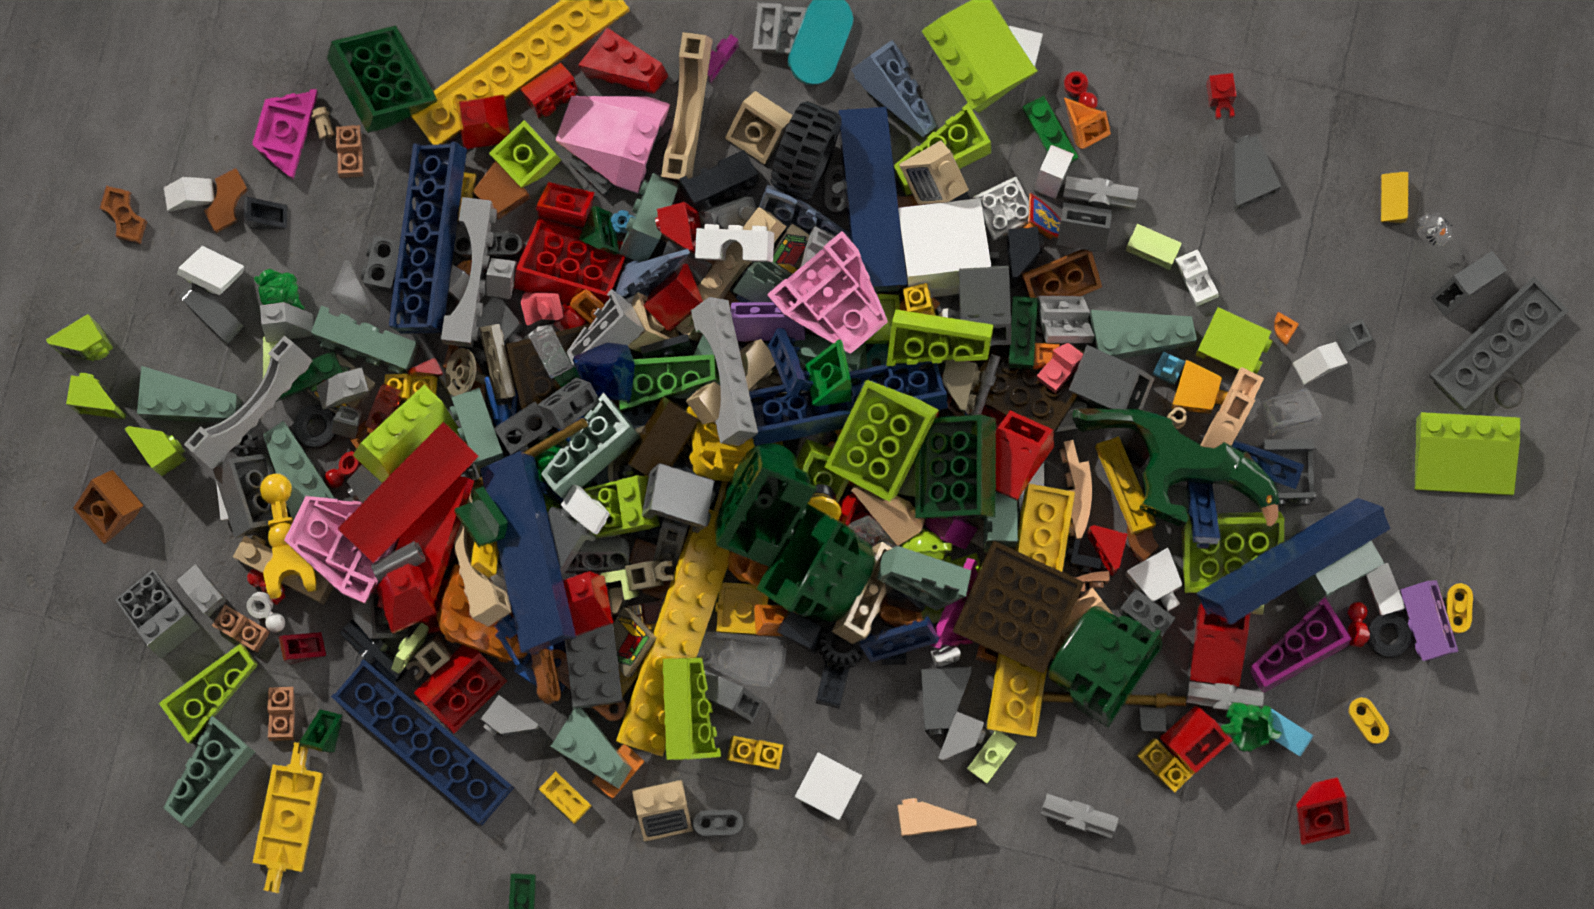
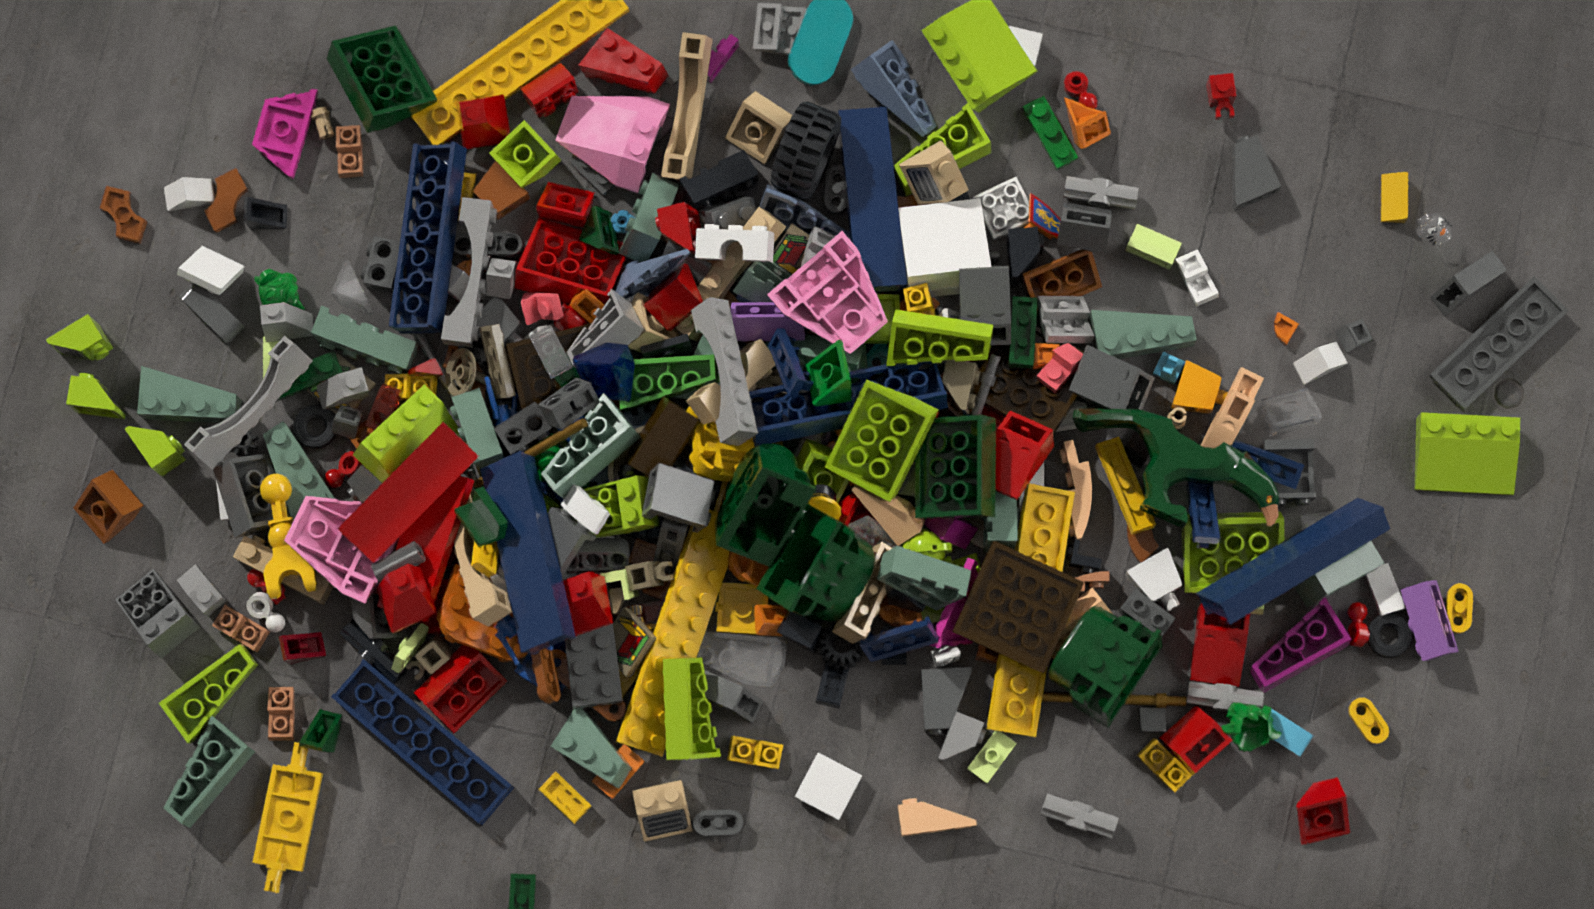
light grey slope [481,695,540,736] -> none
white slope [1033,145,1074,199] -> none
red slope [1086,525,1128,577] -> none
lime panel [1196,307,1273,374] -> none

